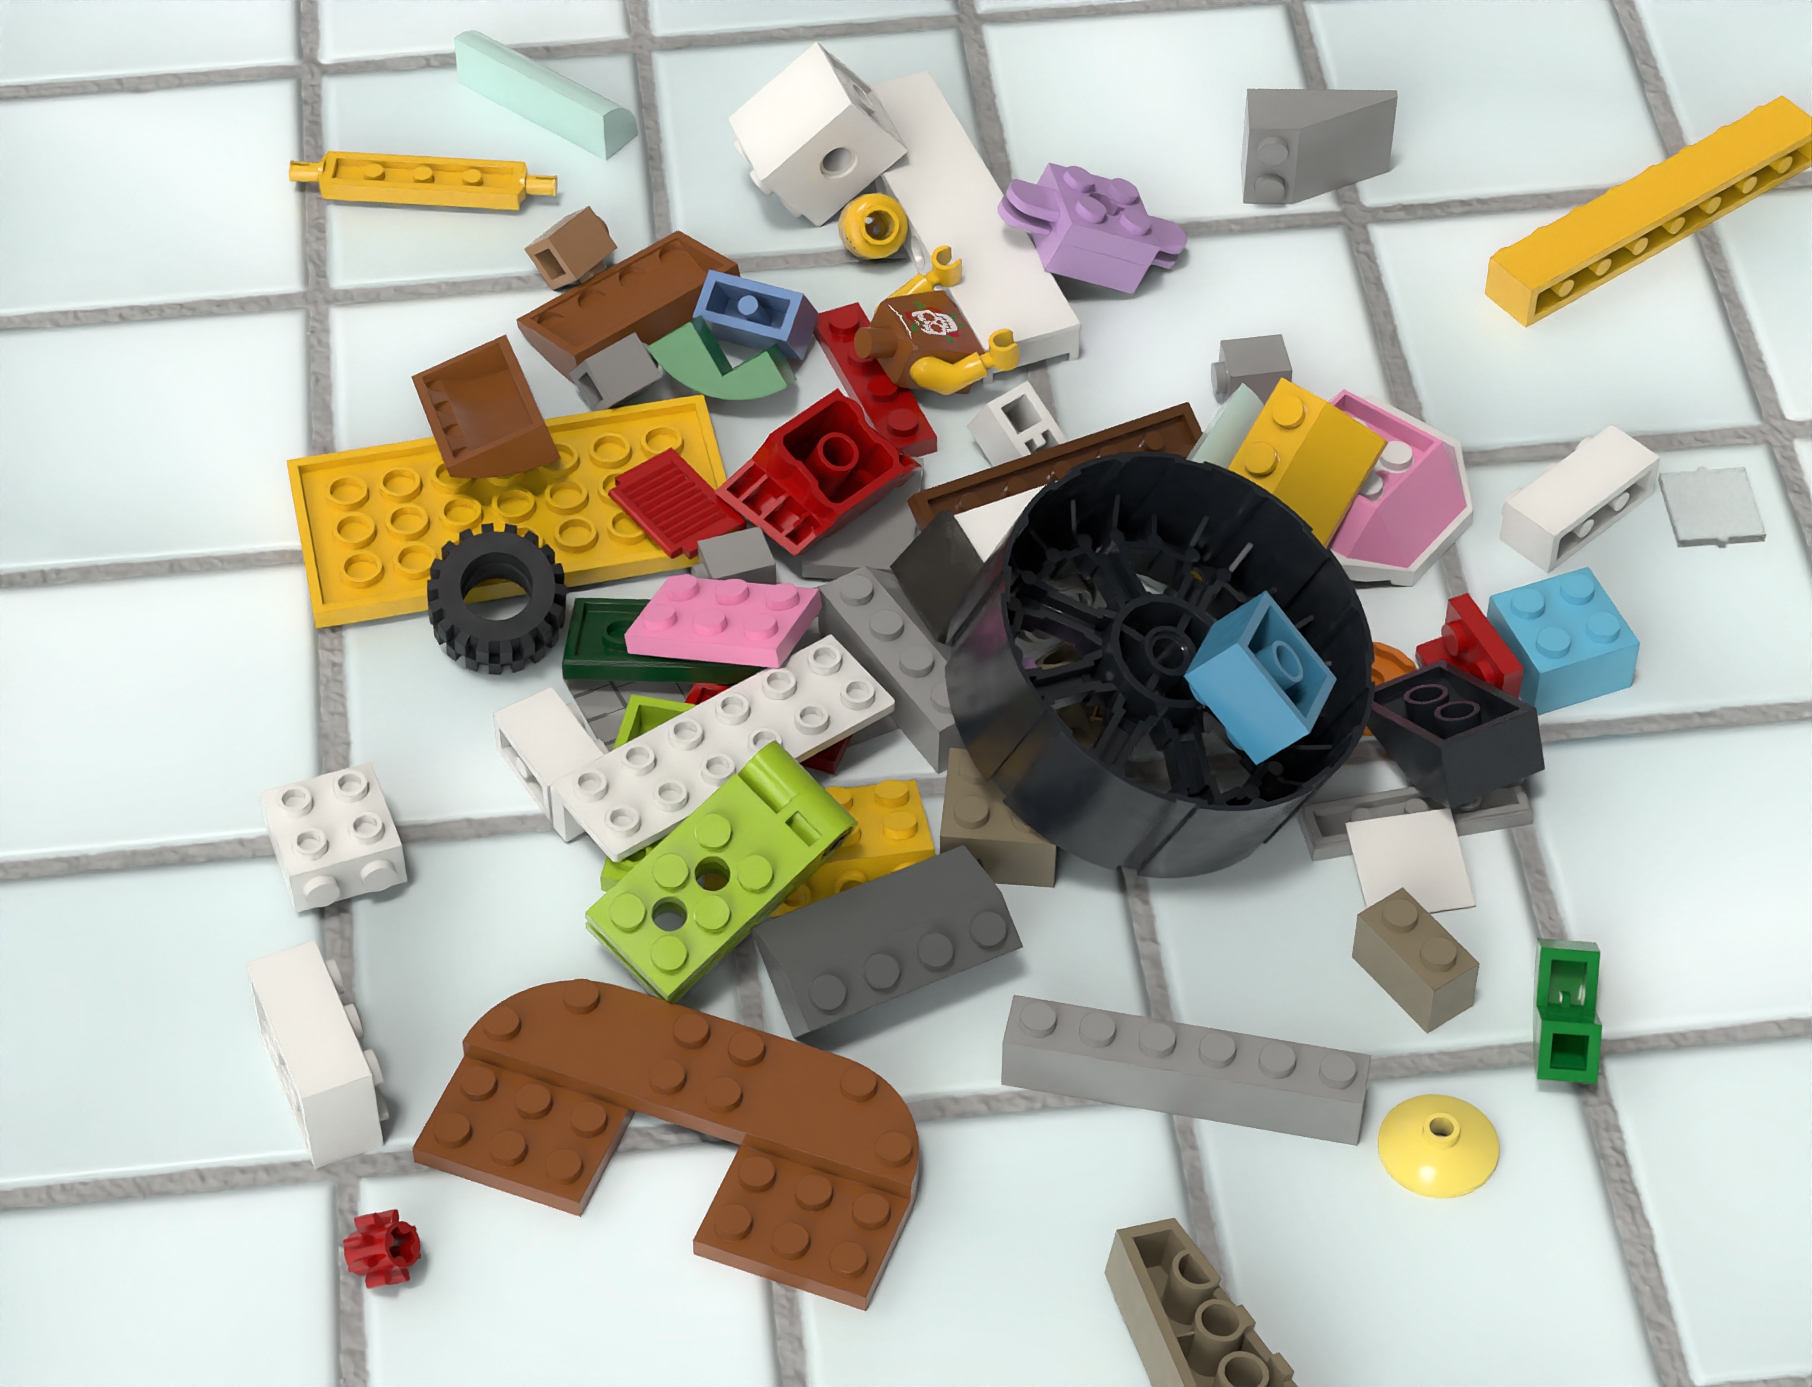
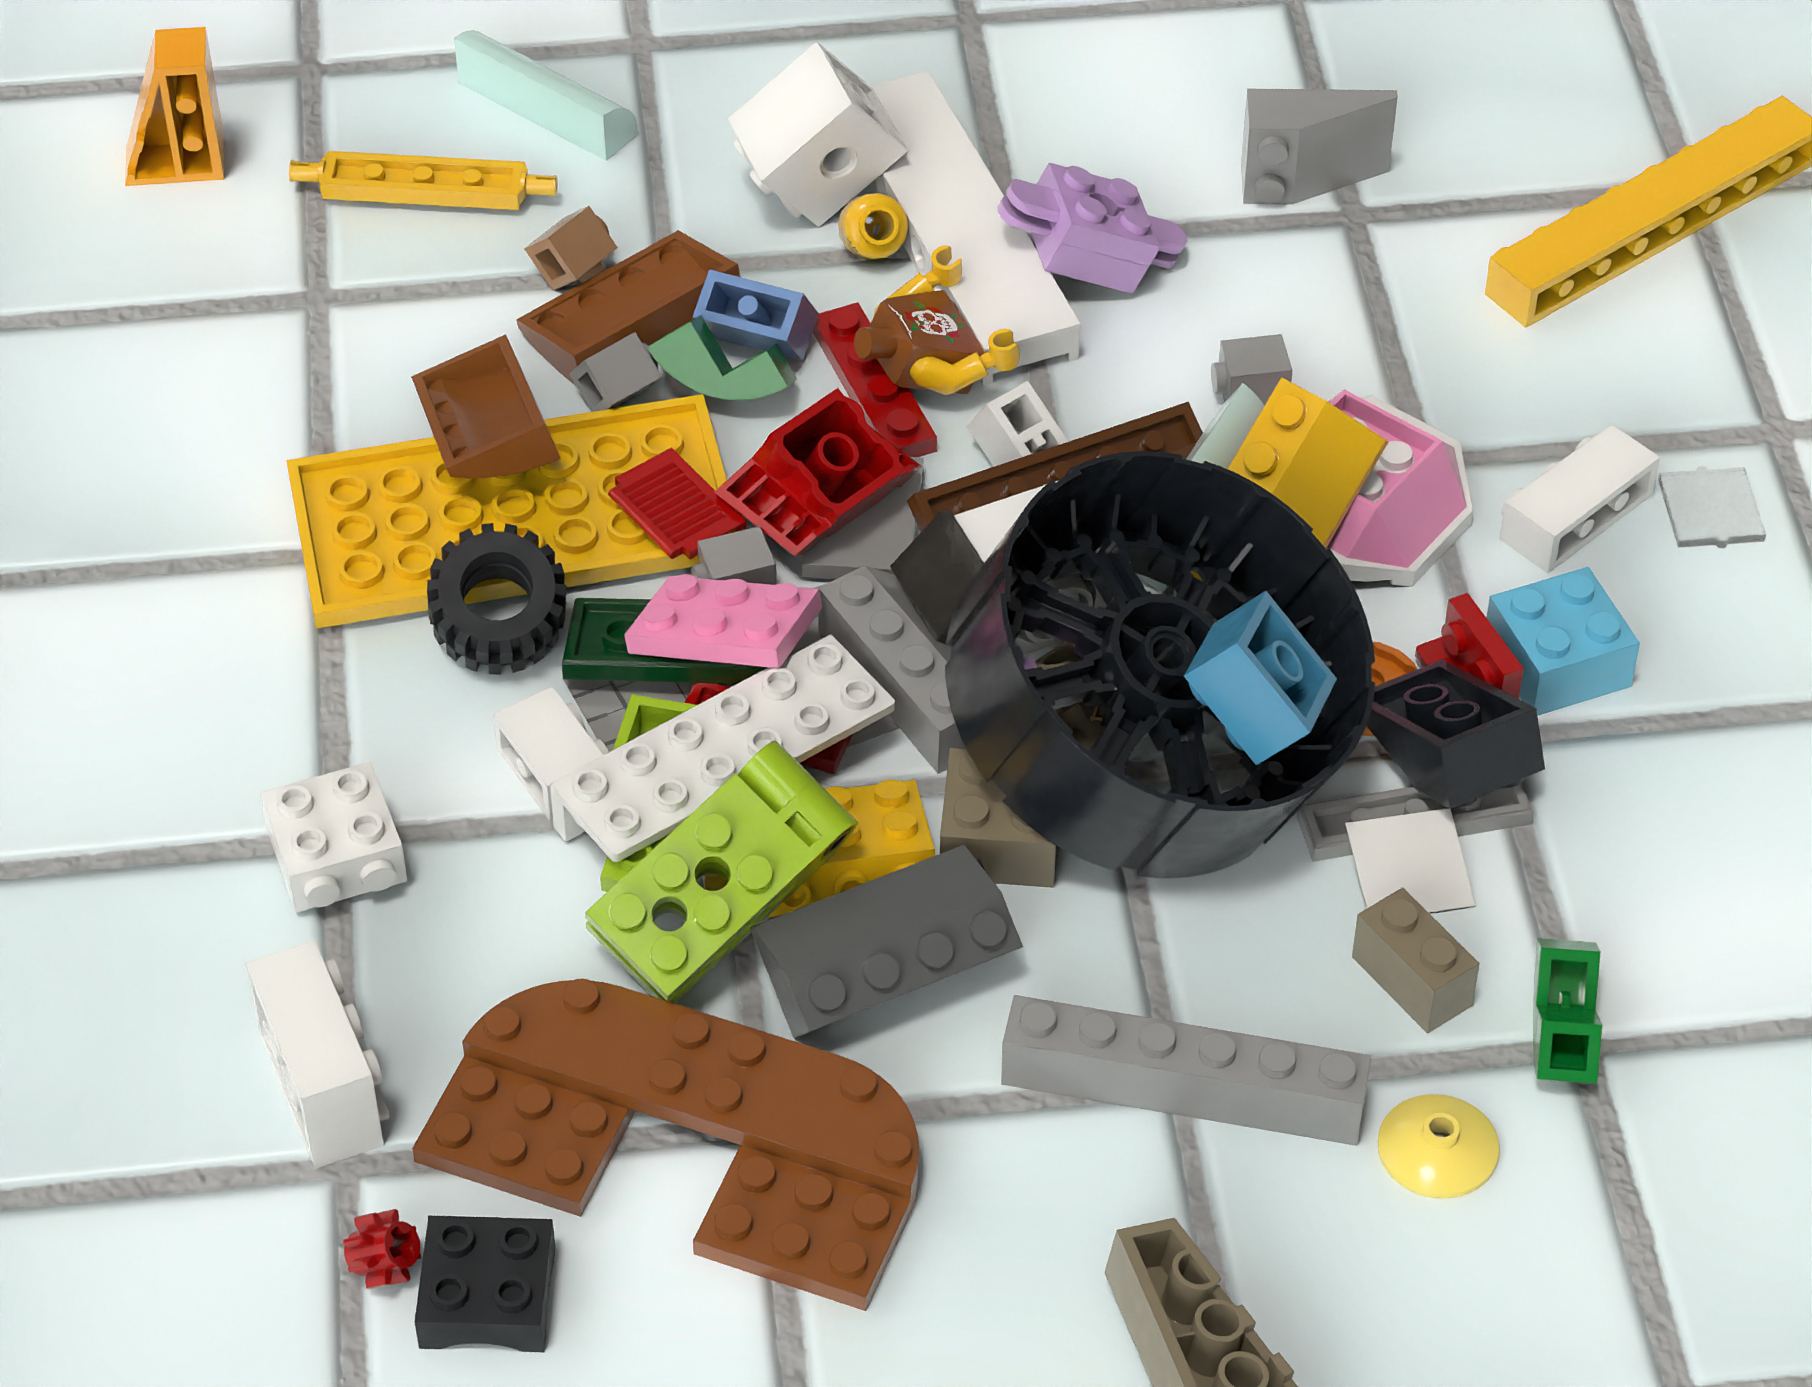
none -> light orange wedge [125,27,225,186]
none -> black brick [414,1215,556,1353]

